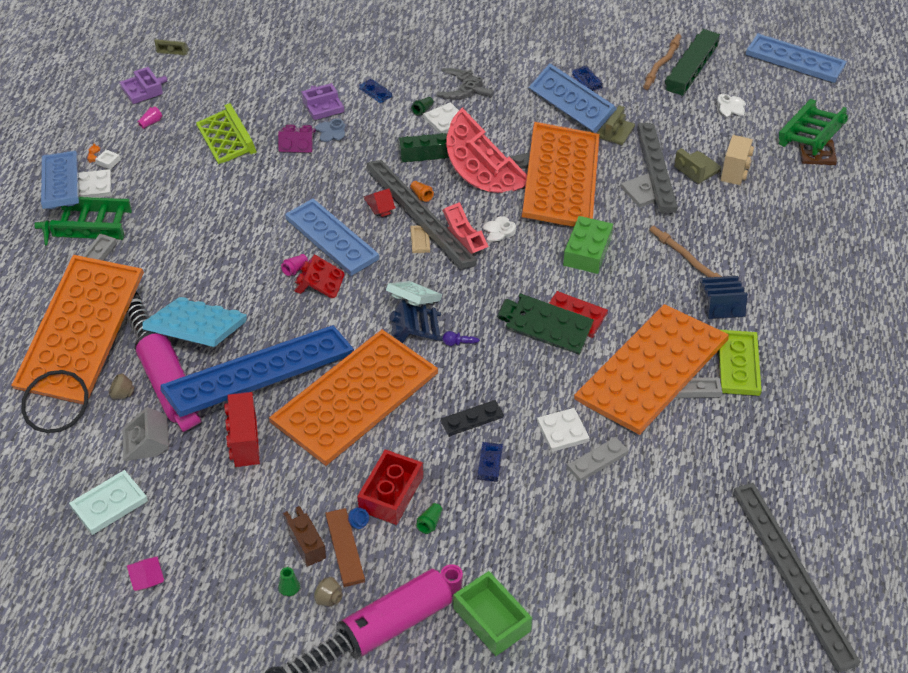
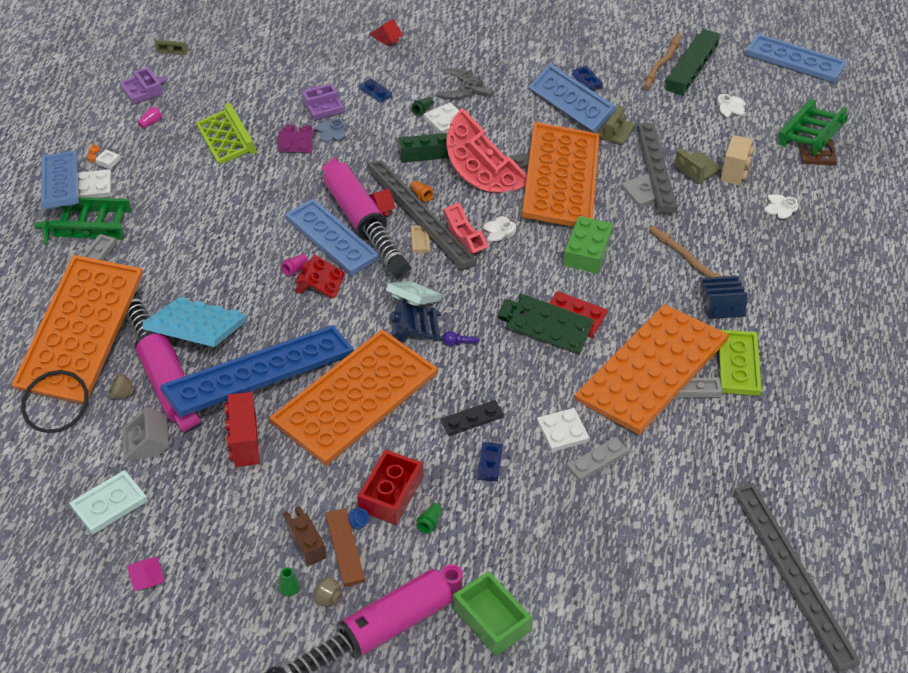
none -> piece [321,157,412,280]
none -> red slope [369,19,403,46]
none -> white plate [764,194,799,219]

